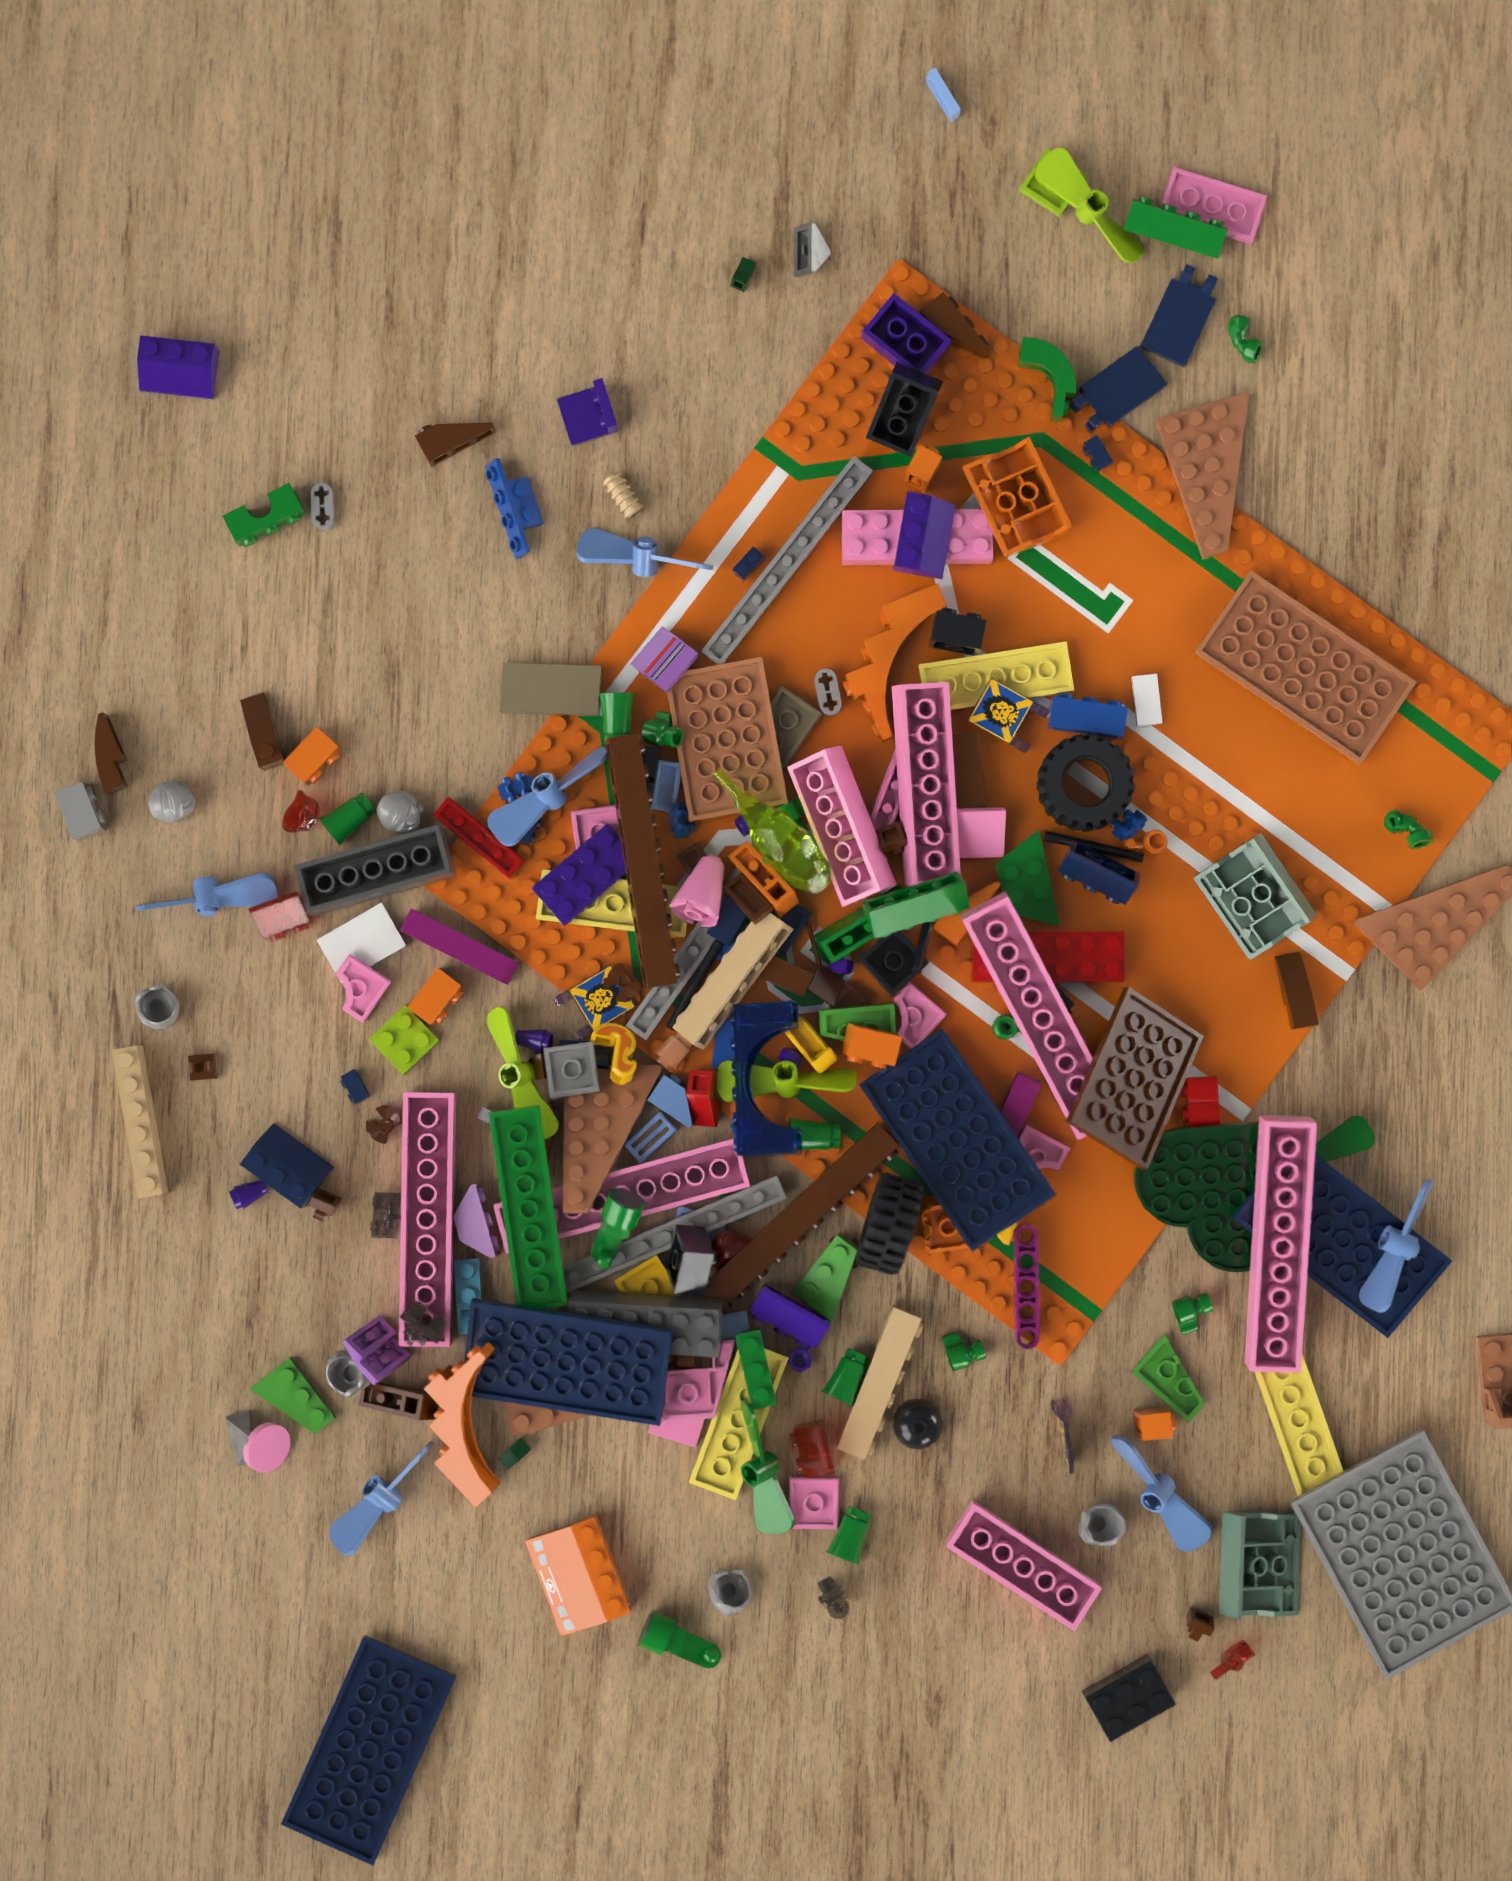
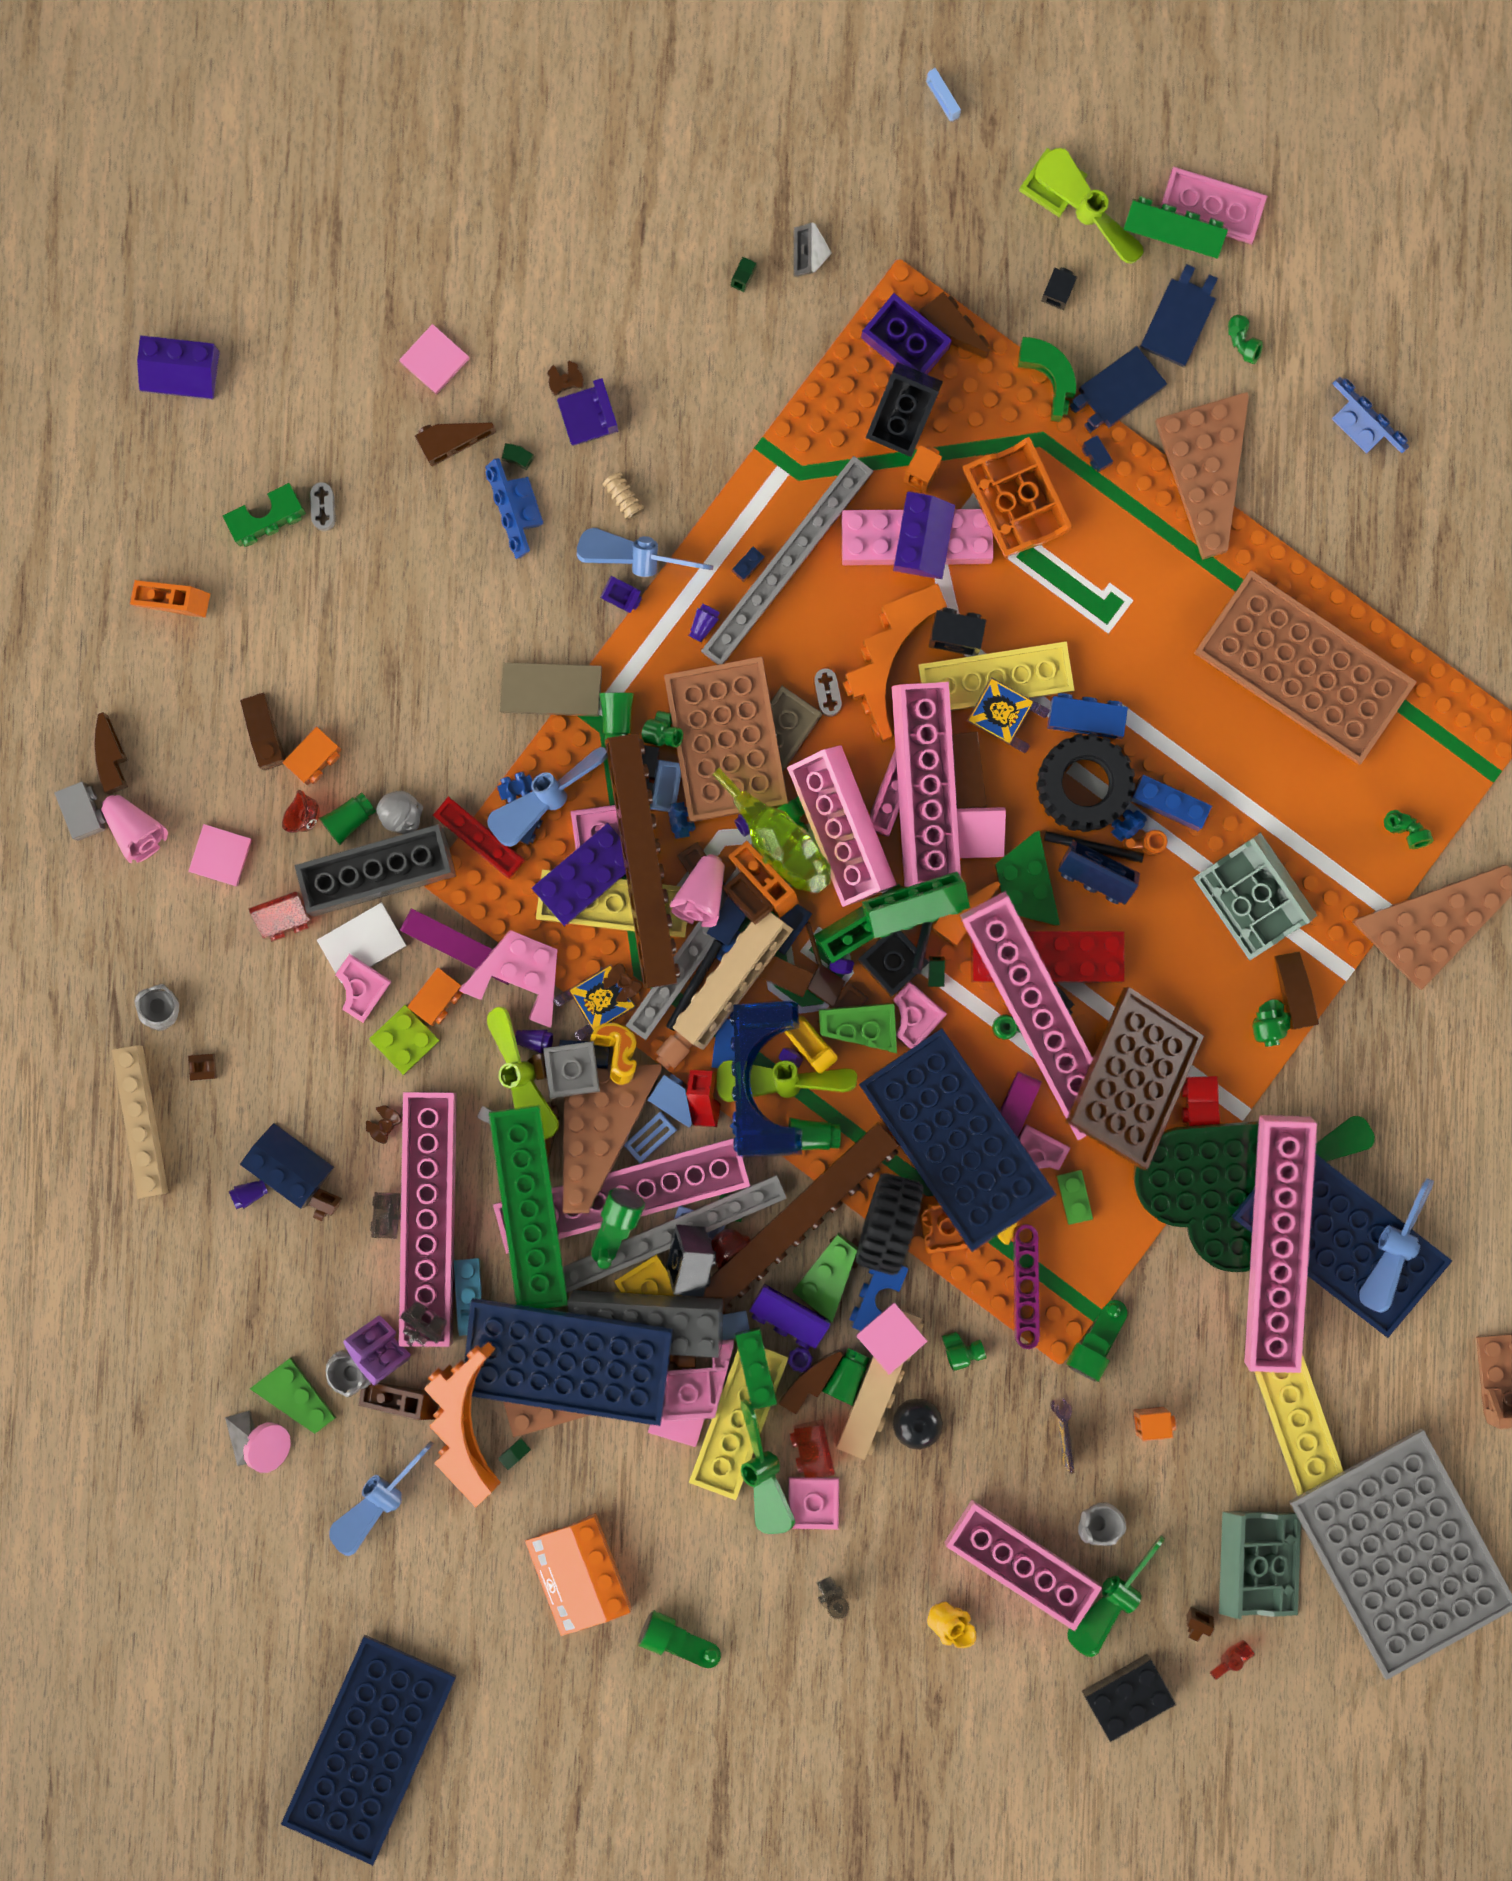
medium blue piece [136,873,278,917] -> none
light grey hair [148,781,195,824] -> none
dark blue piece [340,1069,371,1104] -> none
lavender slope [453,1183,501,1258] -> none
medium lavender slope [630,626,699,693] -> none
light grey hair [708,1570,752,1616] -> none
green plant [826,1506,872,1565] -> none
orange brick [841,1023,902,1069] -> none
reddish brown tile [876,821,907,856] -> none
medium blue piece [1111,1436,1213,1551] -> none
white tile [1131,674,1162,727] -> none
bright green wing [1131,1334,1205,1423] -> none
green piece [1172,1293,1213,1335] -> none
none -> bright pink cone [101,795,168,863]
none -> orange slope [130,580,210,618]
none -> bright pink tile [188,824,253,887]
none -> bright pink tile [399,324,470,395]
none -> bright pink wing [459,930,557,1027]
none -> dark green piece [502,443,535,471]
none -> reddish brown piece [547,361,584,396]
none -> dark purple bracket [600,576,642,613]
none -> dark purple cone [689,603,720,642]
none -> reddish brown slope [779,1349,843,1414]
none -> blue arch [849,1265,909,1331]
none -> bright pink tile [856,1303,928,1374]
none -> yellow head [927,1601,976,1648]
none -> dark green piece [928,956,945,987]
none -> black brick [1041,267,1077,310]
none -> bright green plate [1056,1170,1093,1225]
none -> green piece [1066,1300,1128,1382]
none -> green piece [1067,1535,1165,1657]
none -> blue brick [1131,775,1212,831]
none -> green head [1252,999,1291,1047]
none -> bracket [1332,377,1409,454]

